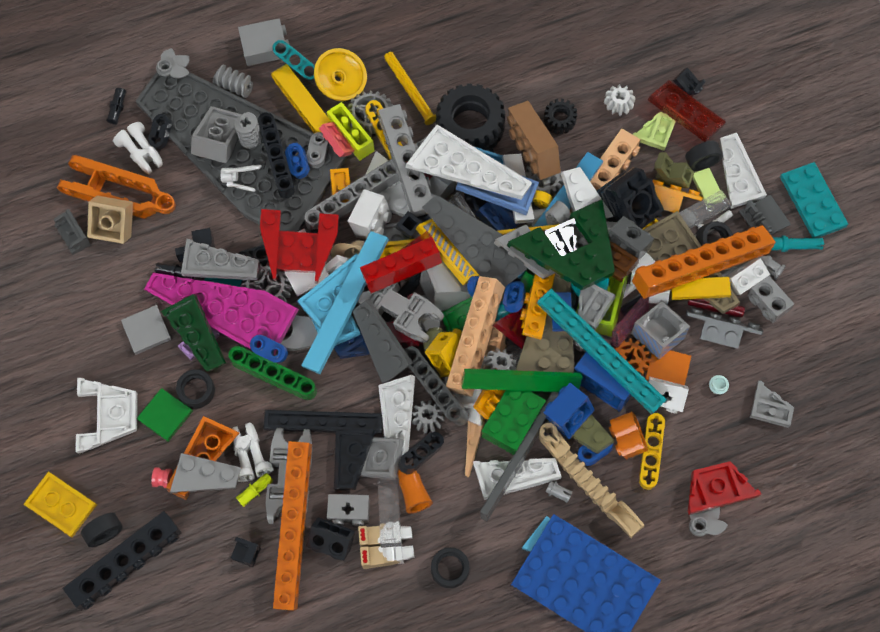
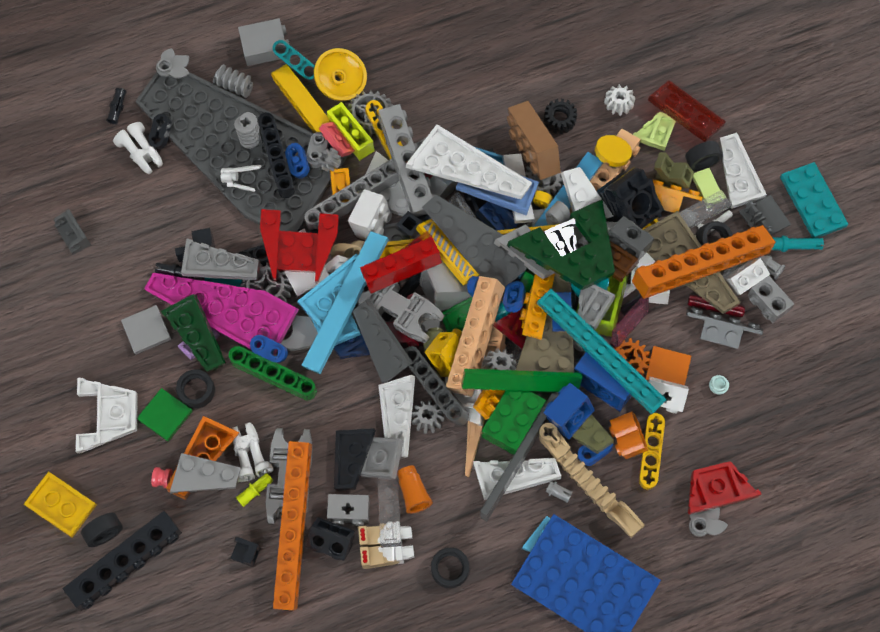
orange piece [57,155,176,219] -> none
tan brick [87,196,133,244] -> none
light grey slope [191,106,242,163] -> none
black tile [263,410,382,434] -> none
yellow axle [384,52,436,125] -> none
black beam [398,432,444,474] -> none
black tyre [436,83,505,150] -> none
light grey container [631,301,690,359] -> none
yellow tile [671,277,731,300] -> none
black bracket [673,67,706,97] -> none
light grey wing [750,381,794,428] -> none
none -> light grey gear [318,148,341,172]
none -> yellow tile [595,135,632,167]

